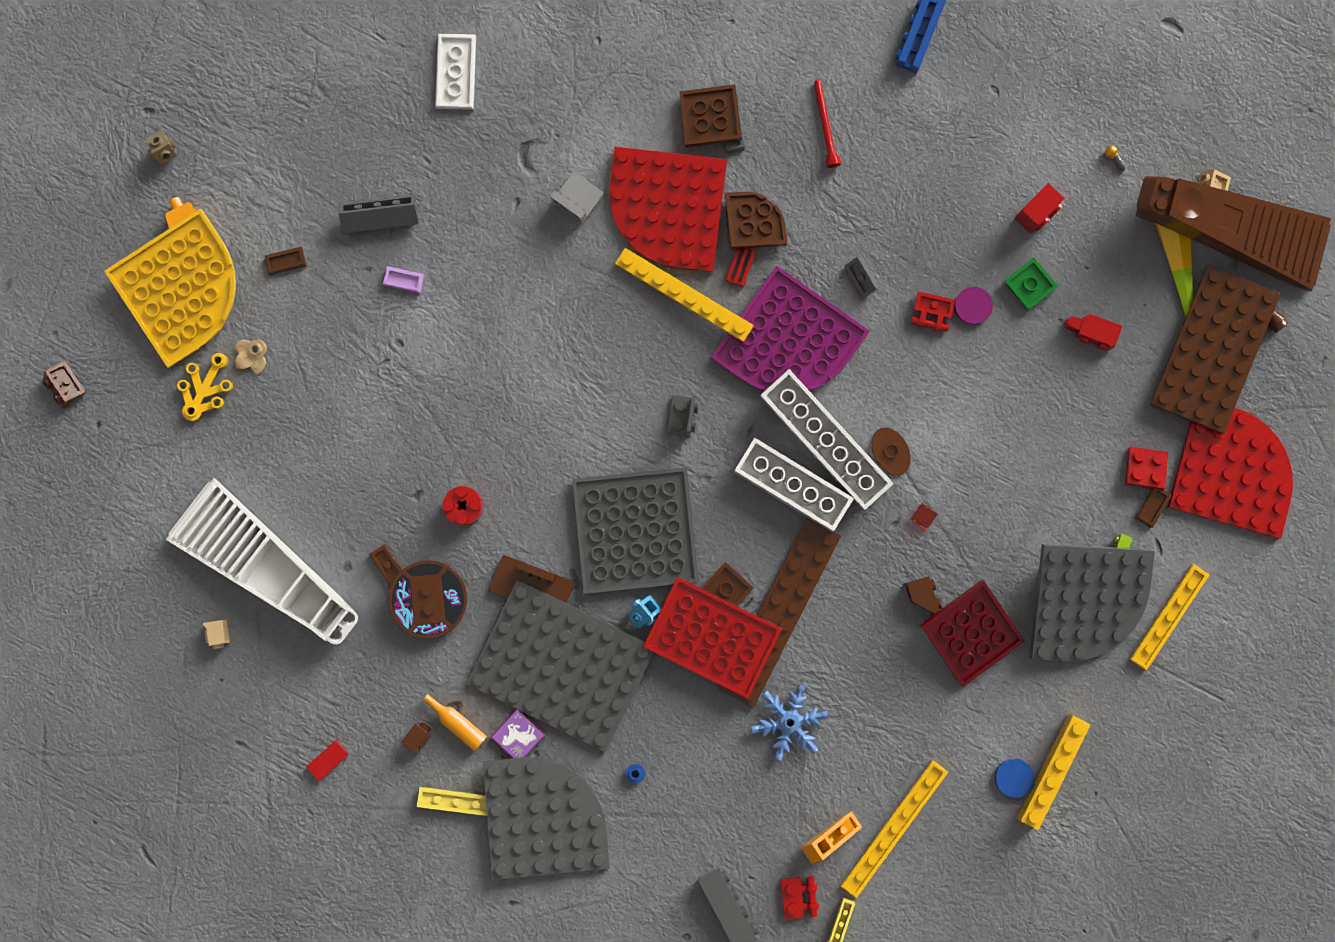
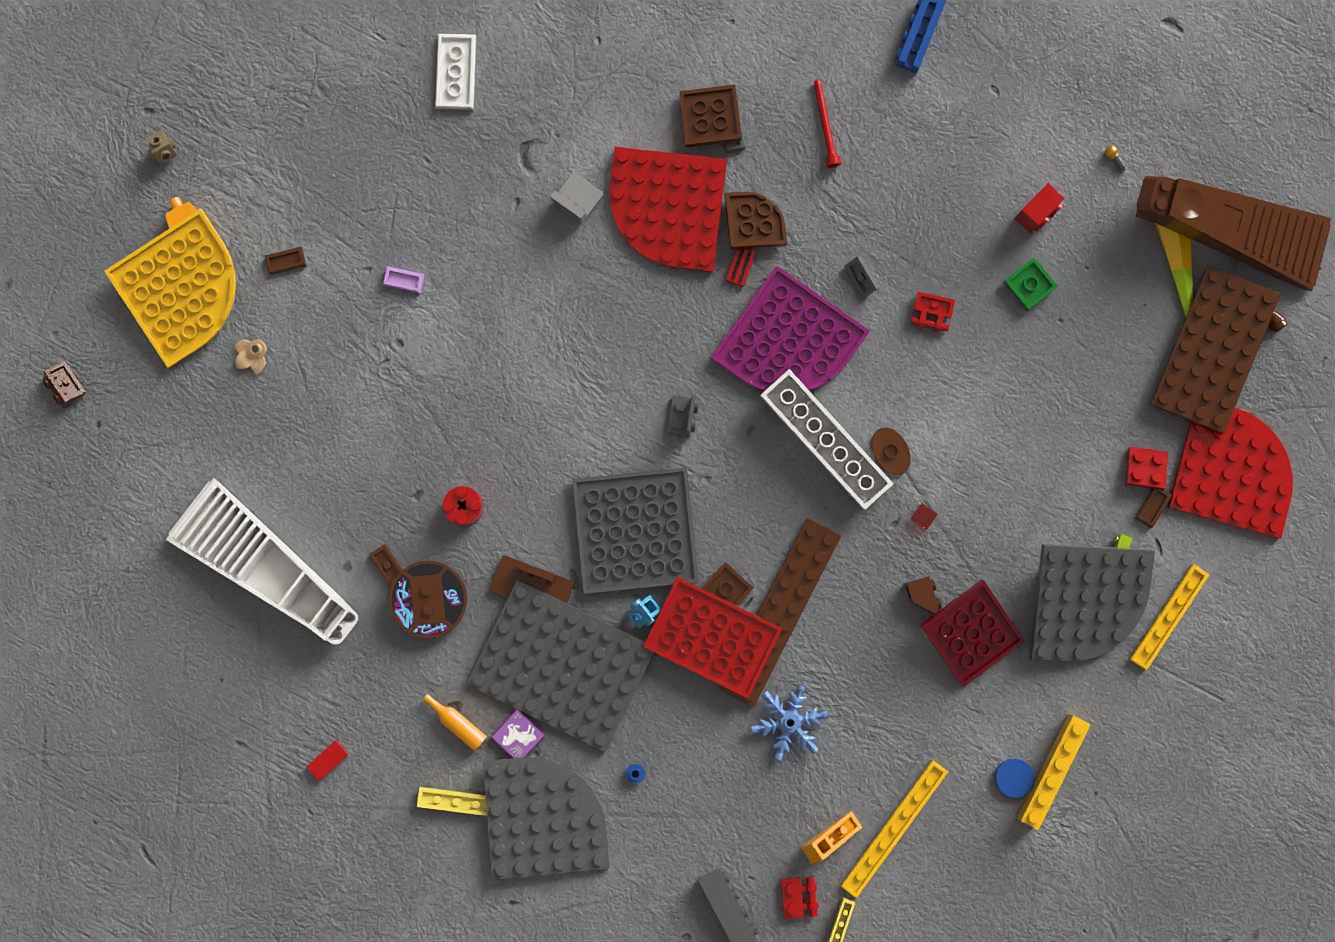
yellow plant [177,353,233,421] -> none
tan window [203,620,230,649] -> none
dark grey brick [338,195,419,233] -> none
reddish brown window [401,722,431,754] -> none
yellow plate [615,248,754,343] -> none
white brick [734,438,854,532] -> none
magenta tile [954,286,993,325] -> none
red hinge [1064,314,1122,351] -> none
tan bracket [1198,169,1231,191] -> none

